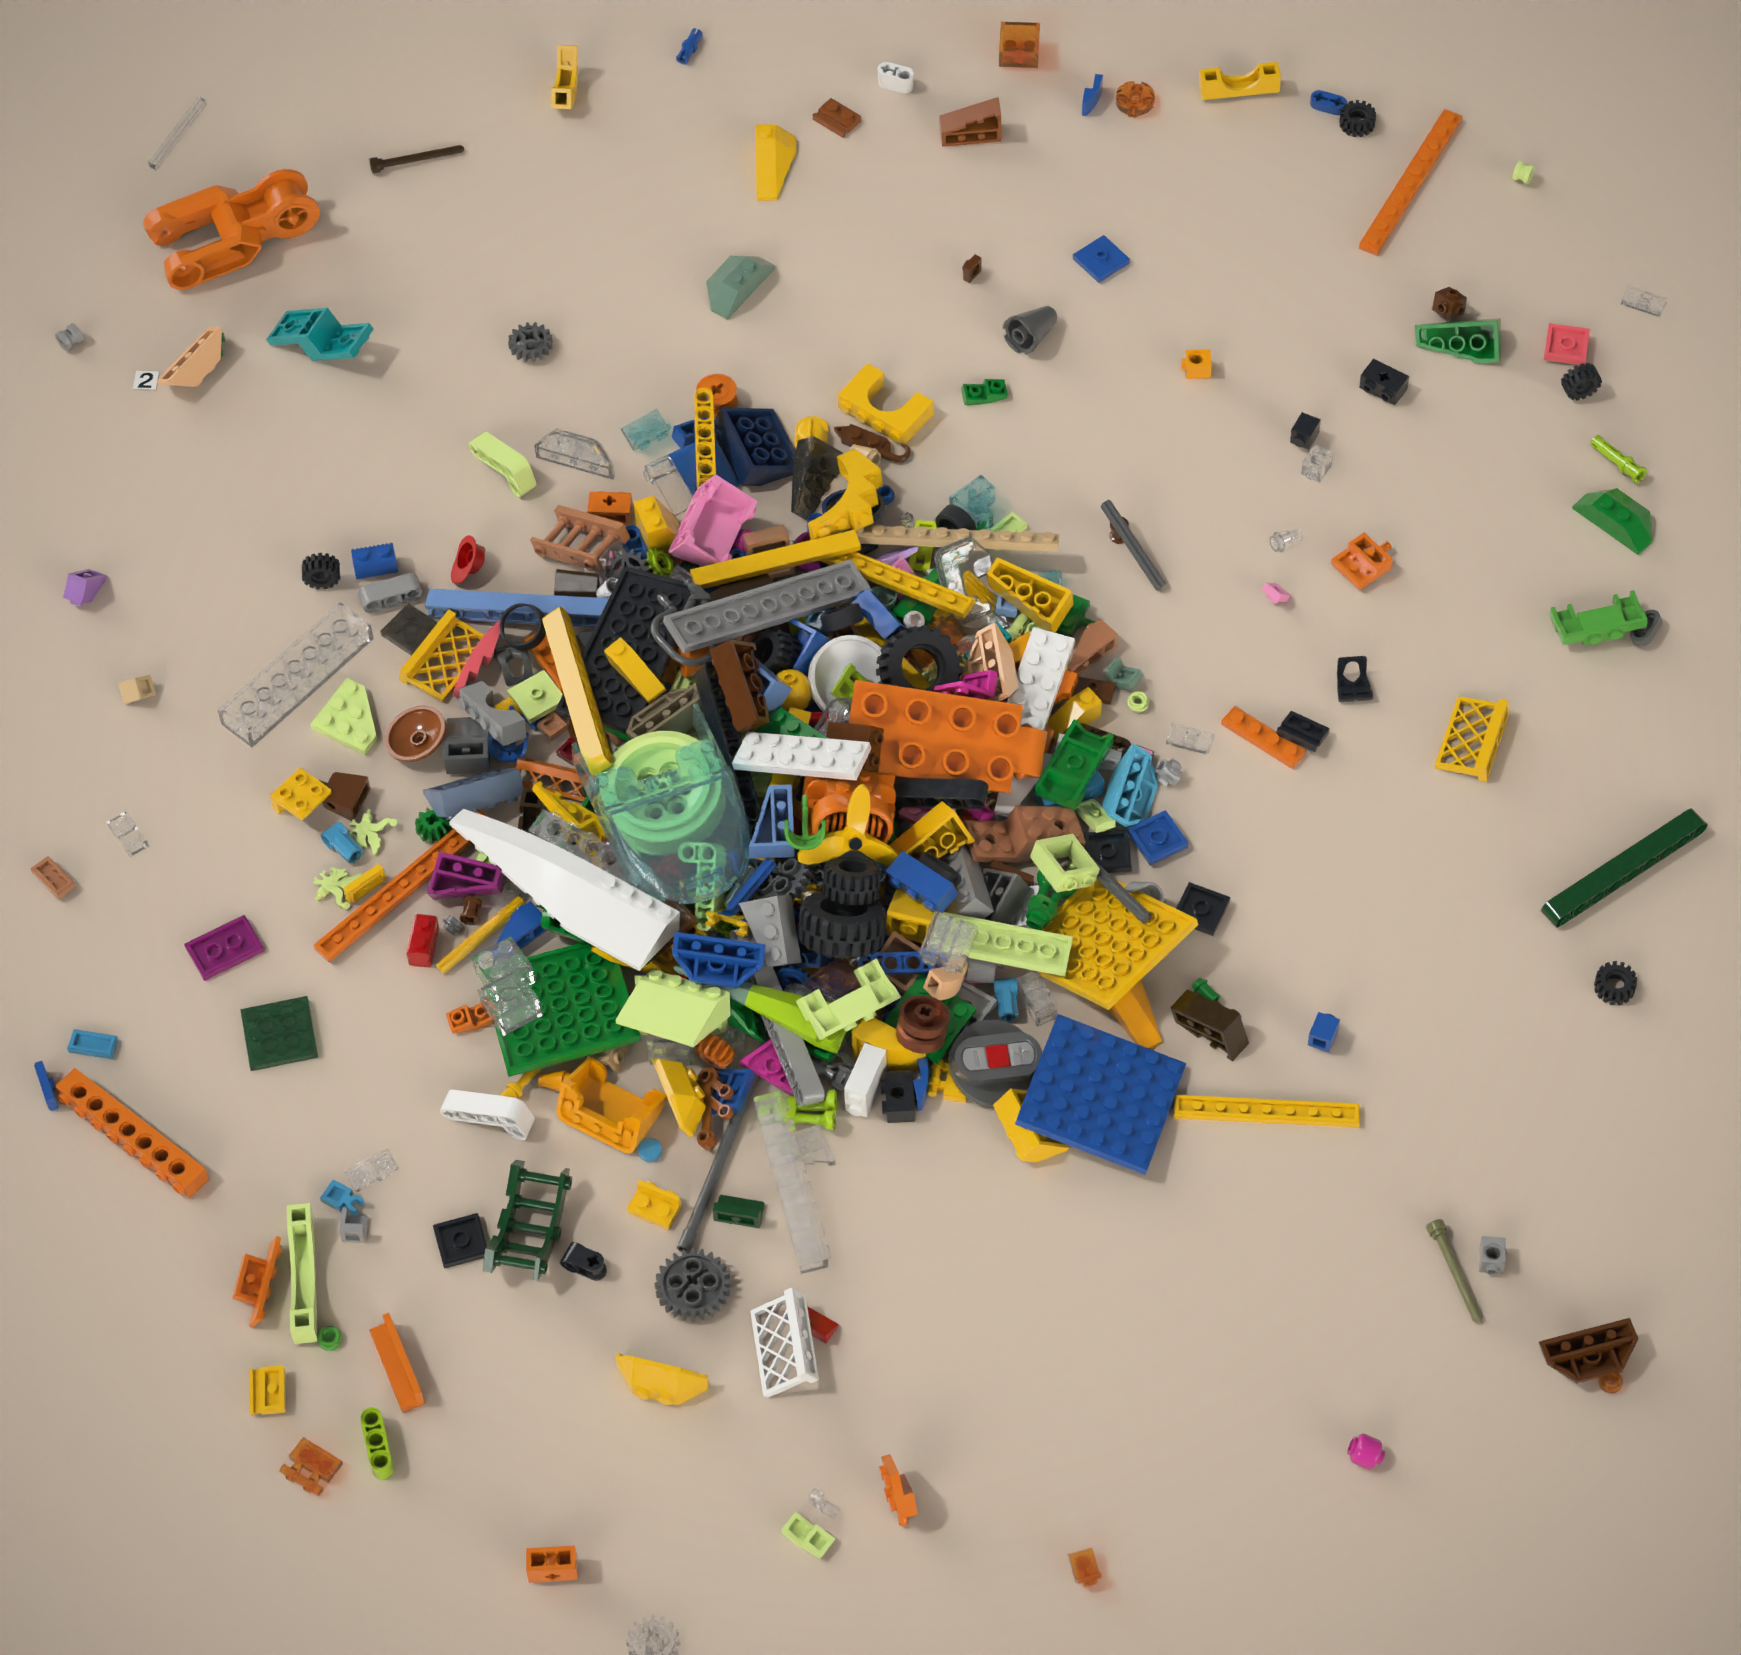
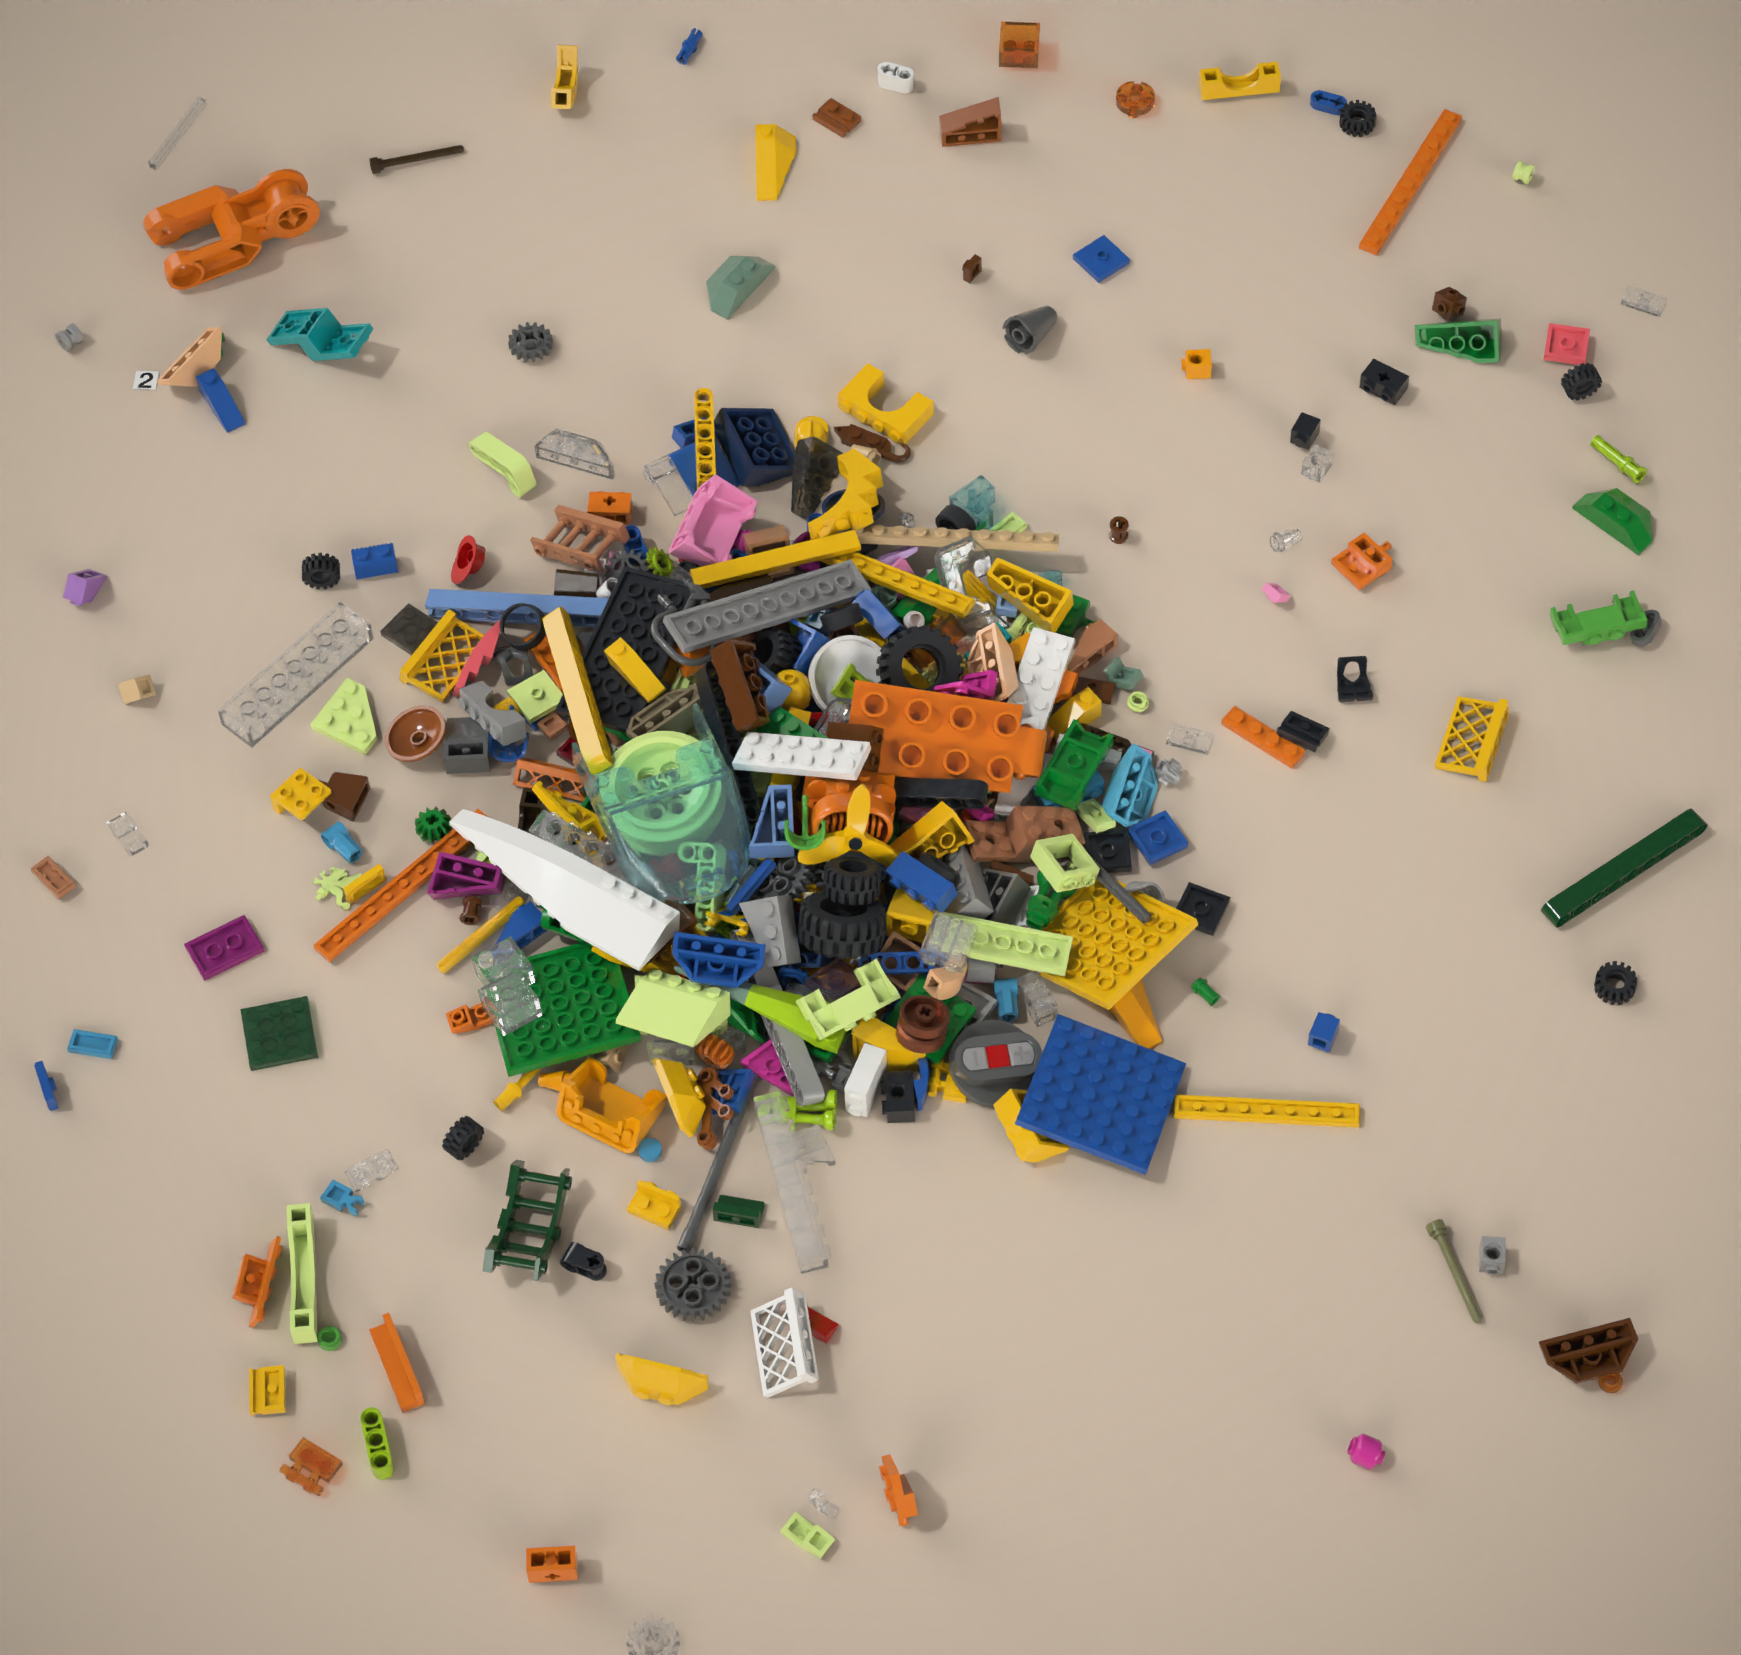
orange brick [55,1068,209,1198] -> none
light grey panel [339,1207,368,1243] -> none
yellowish green piece [349,809,398,856] -> none
light grey beam [358,573,423,613] -> none
red brick [406,914,439,968] -> none
sand blue slope [423,768,523,820] -> none
black tile [433,1213,487,1269] -> none
white beam [440,1090,535,1141] -> none
dark grey plate [443,915,464,935] -> none
clear light blue bracket [621,409,671,451] -> none
yellow slope [633,495,680,557] -> none
orange piece [696,373,738,418] -> none
blue plate [876,485,895,505] -> none
neon yellow plate [909,520,937,574] -> none
green slope [961,379,1008,405] -> none
clear orange bracket [1068,1547,1102,1587] -> none
blue slope [1082,74,1103,116] -> none
dark grey axle [1101,500,1166,591] -> none
dark brown wedge [1170,989,1249,1062] -> none
none -> blue slope [196,368,245,433]
none -> black tyre [442,1116,484,1160]

